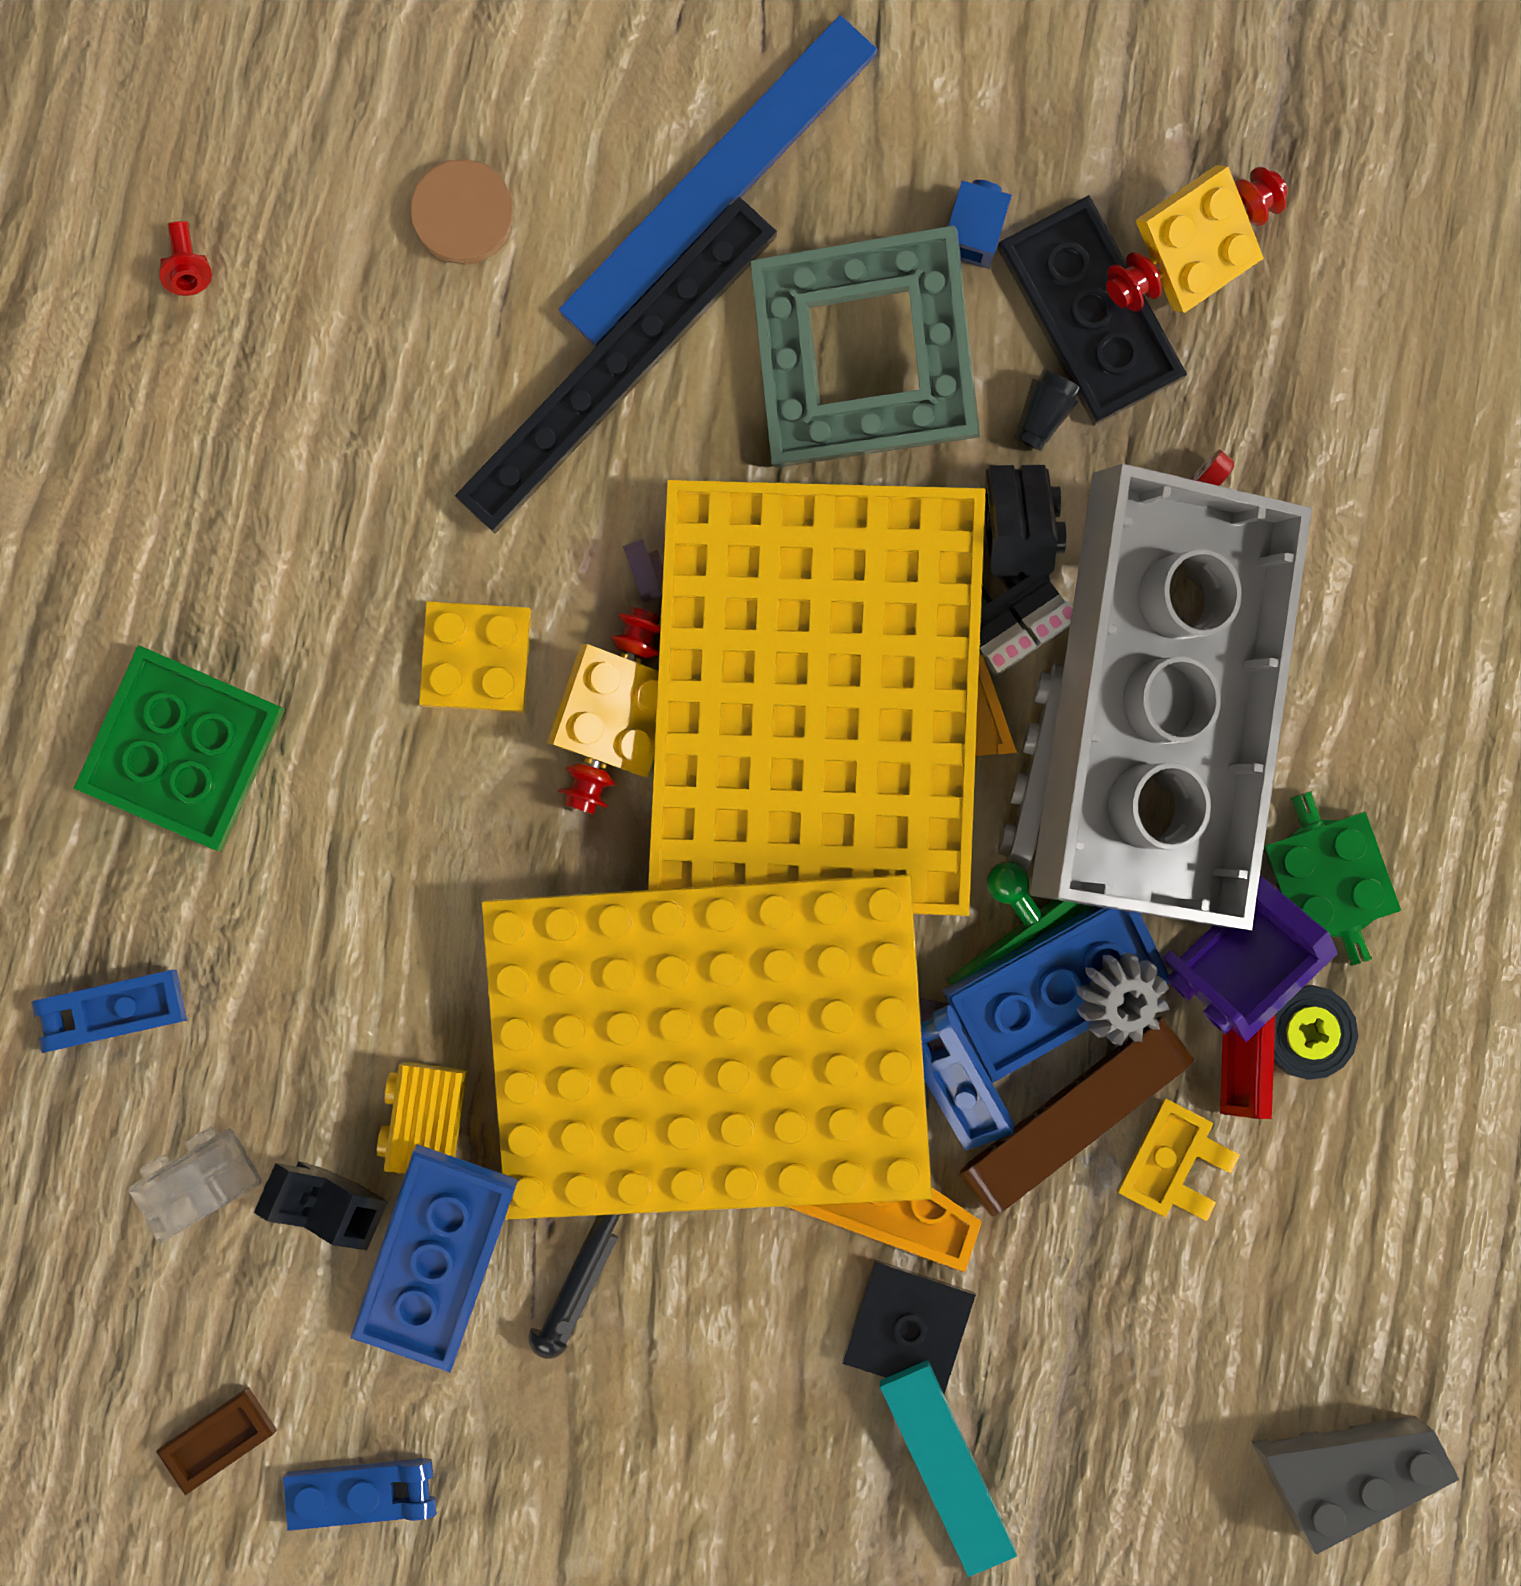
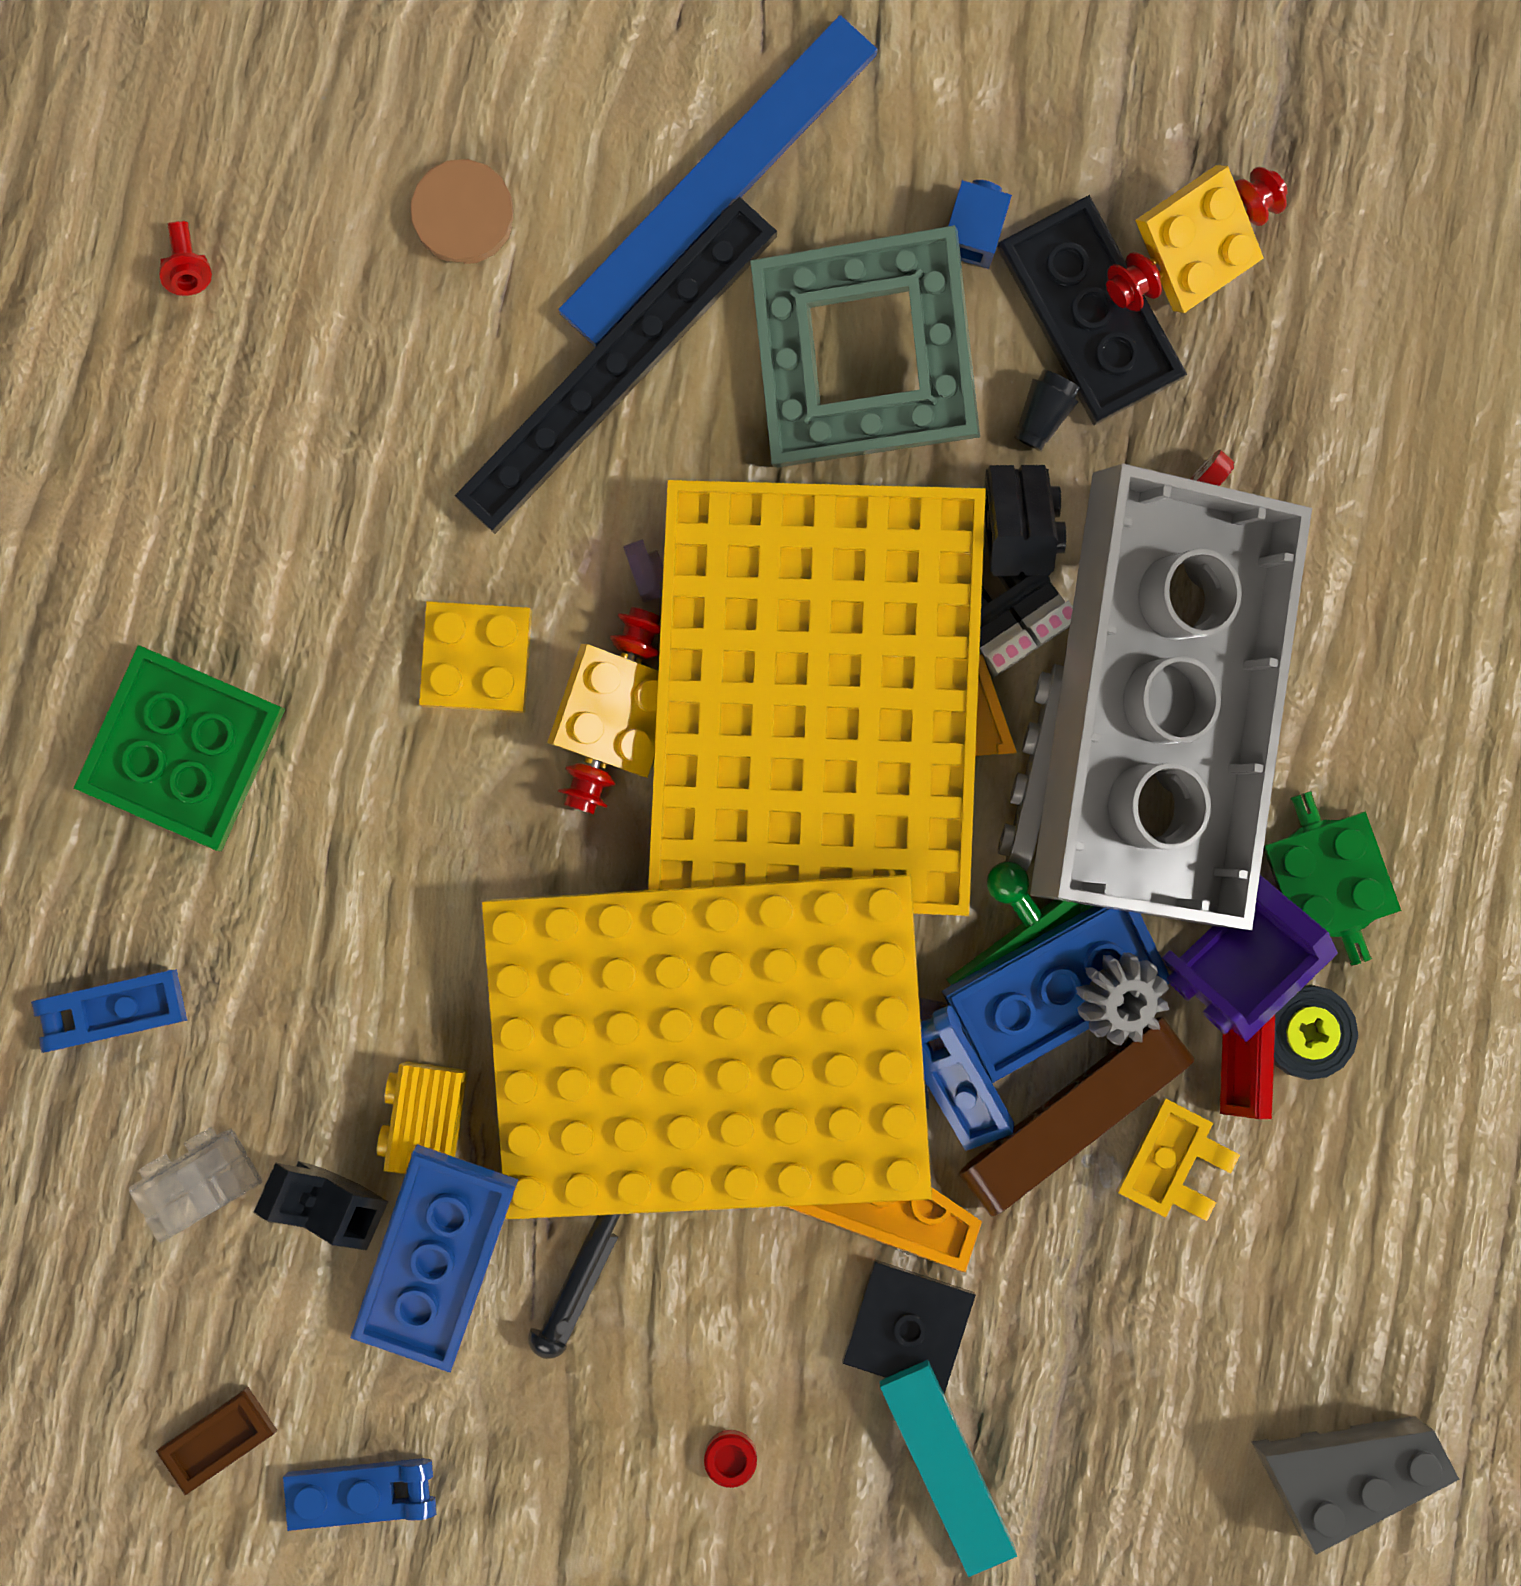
none -> red tile [704,1430,757,1488]

